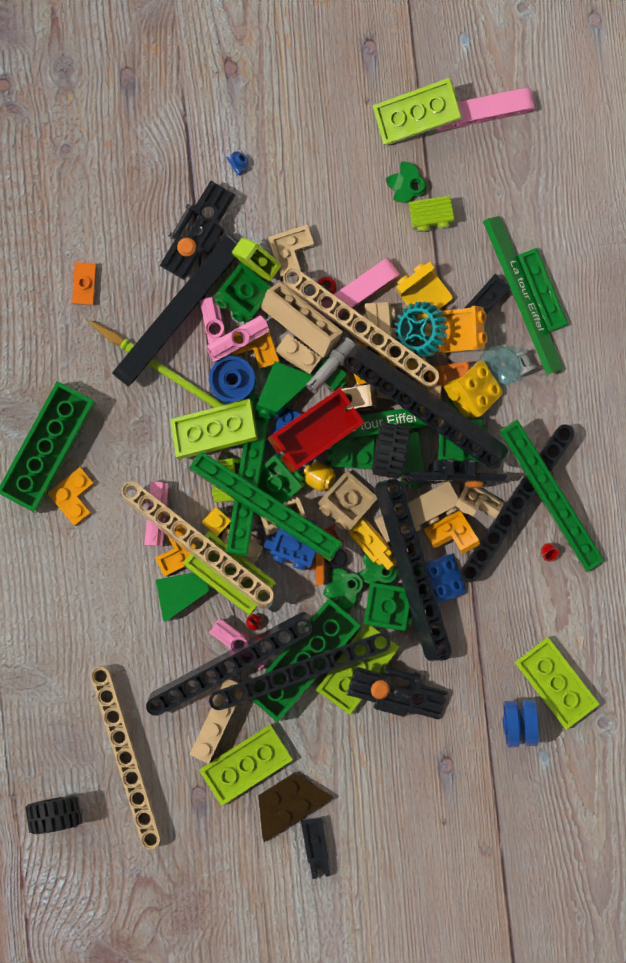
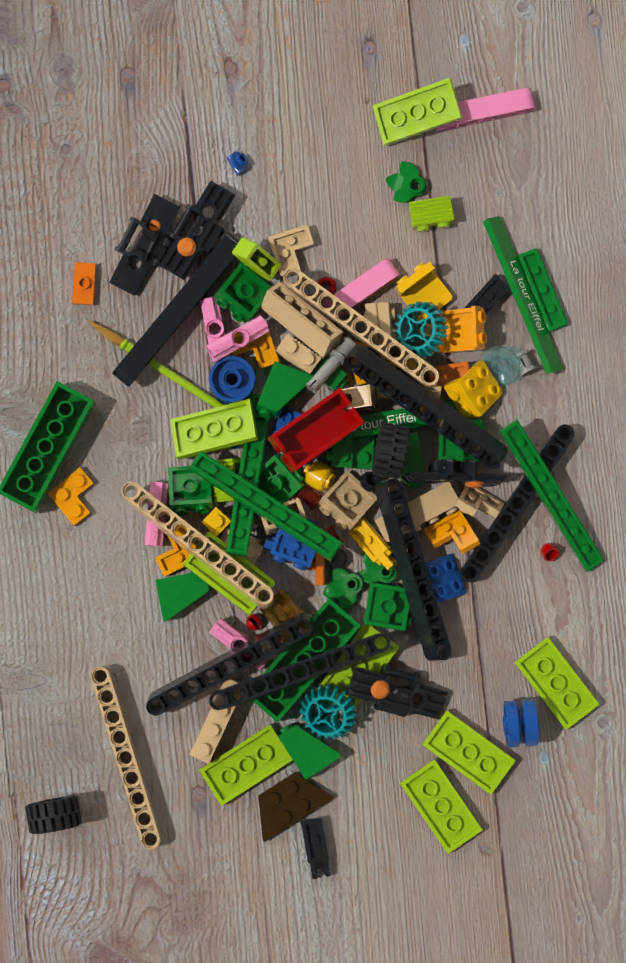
none -> black piece [109,194,181,296]
none -> green plate [168,466,213,516]
none -> pearl gold bracket [259,589,307,638]
none -> green slope [278,724,341,780]
none -> clear red bush [296,484,323,511]
none -> teal gear [300,683,357,741]
none -> black plate [360,471,381,492]
none -> lime plate [400,759,482,854]
none -> lime plate [422,710,516,795]

